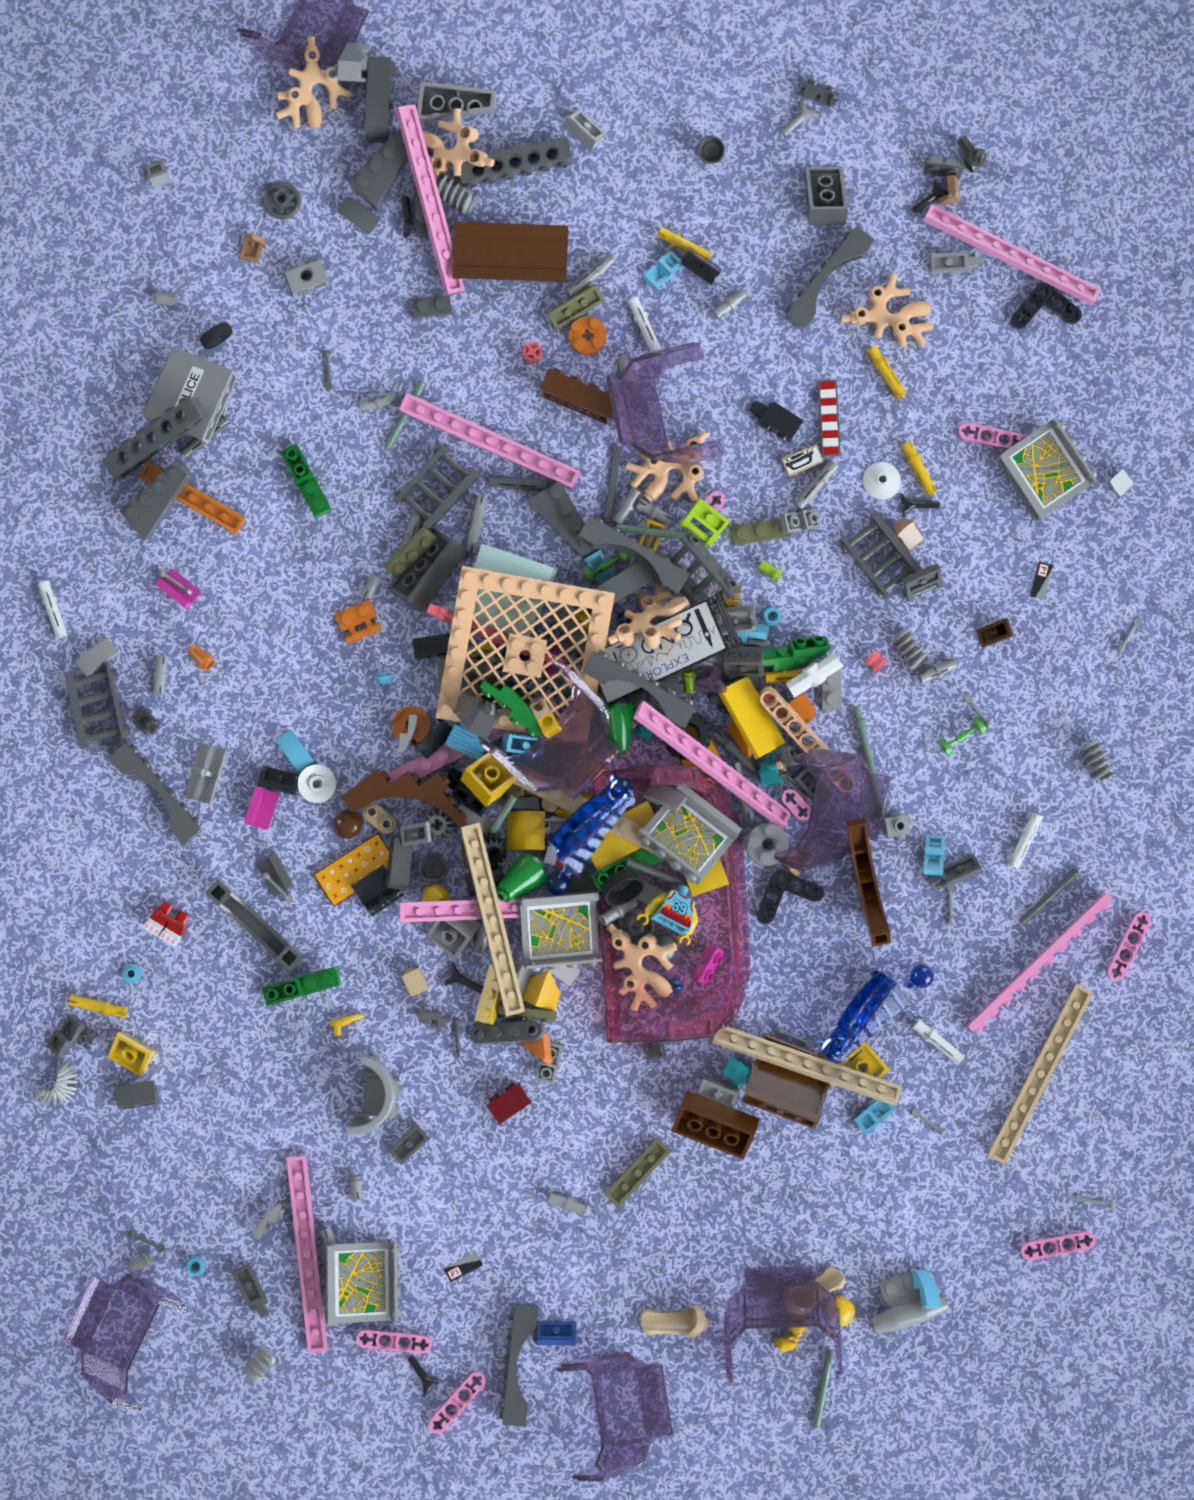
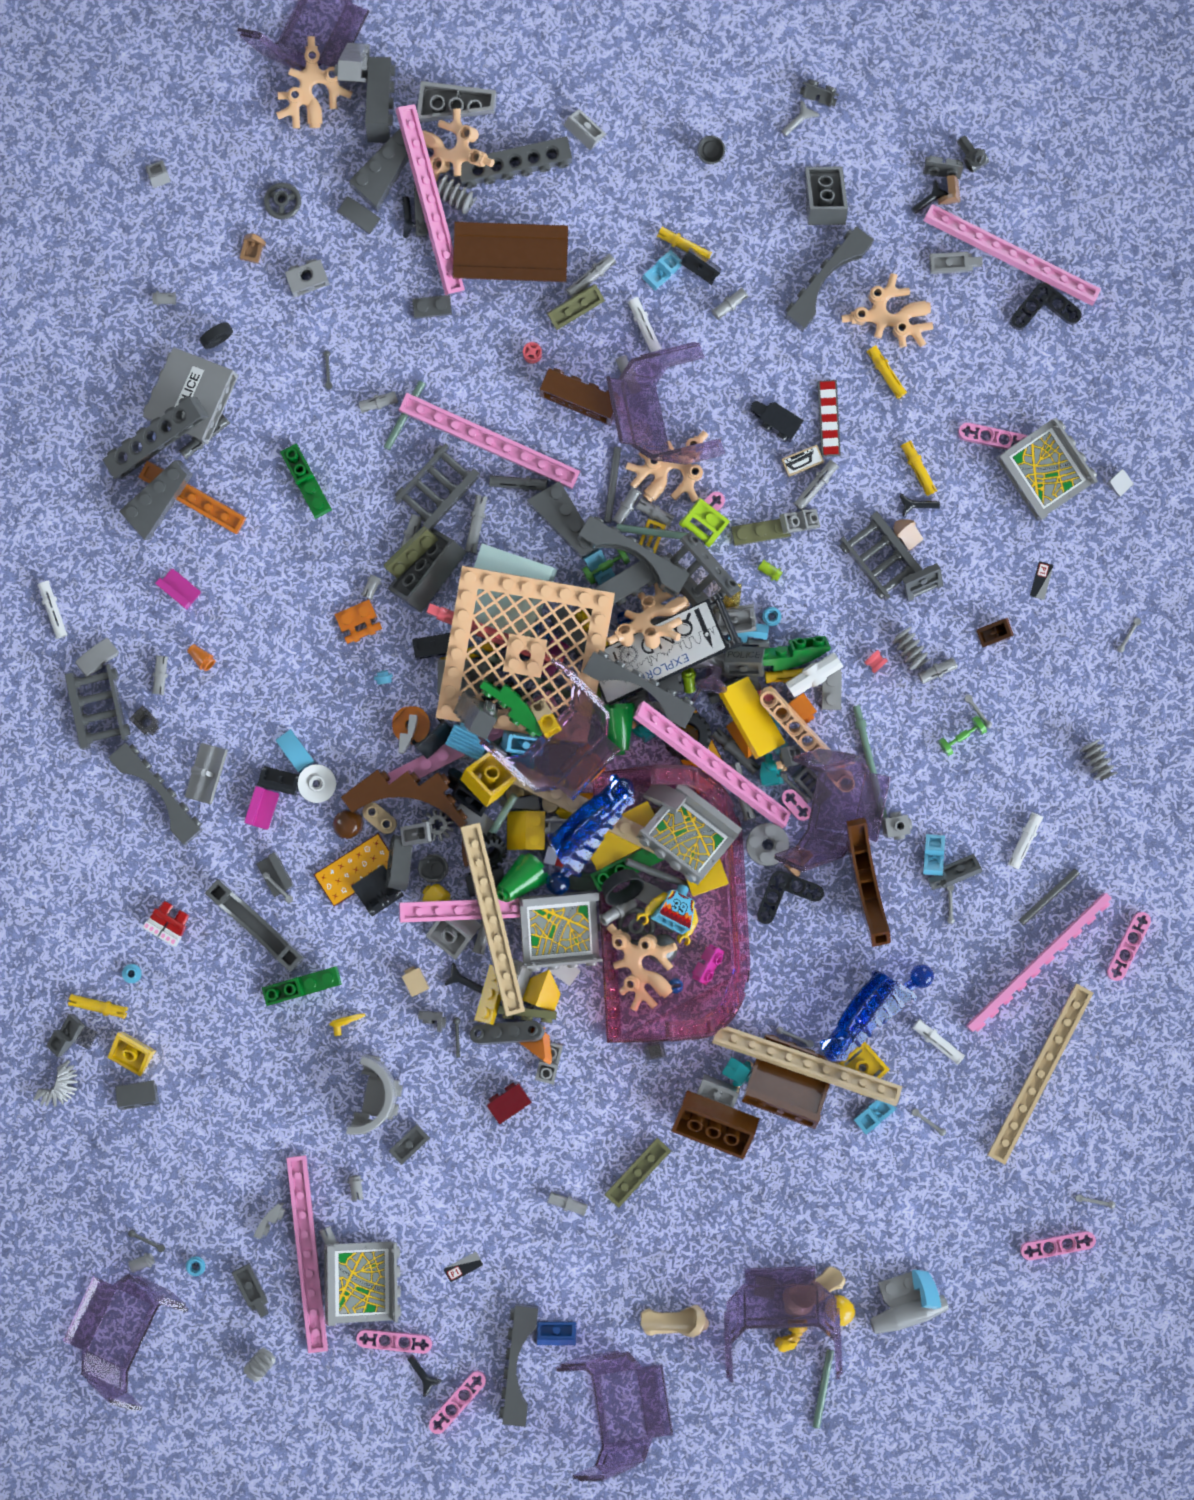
light grey hinge [158,570,192,595] -> none
orange plate [569,317,606,355] -> none
white dish [863,462,901,500] -> none

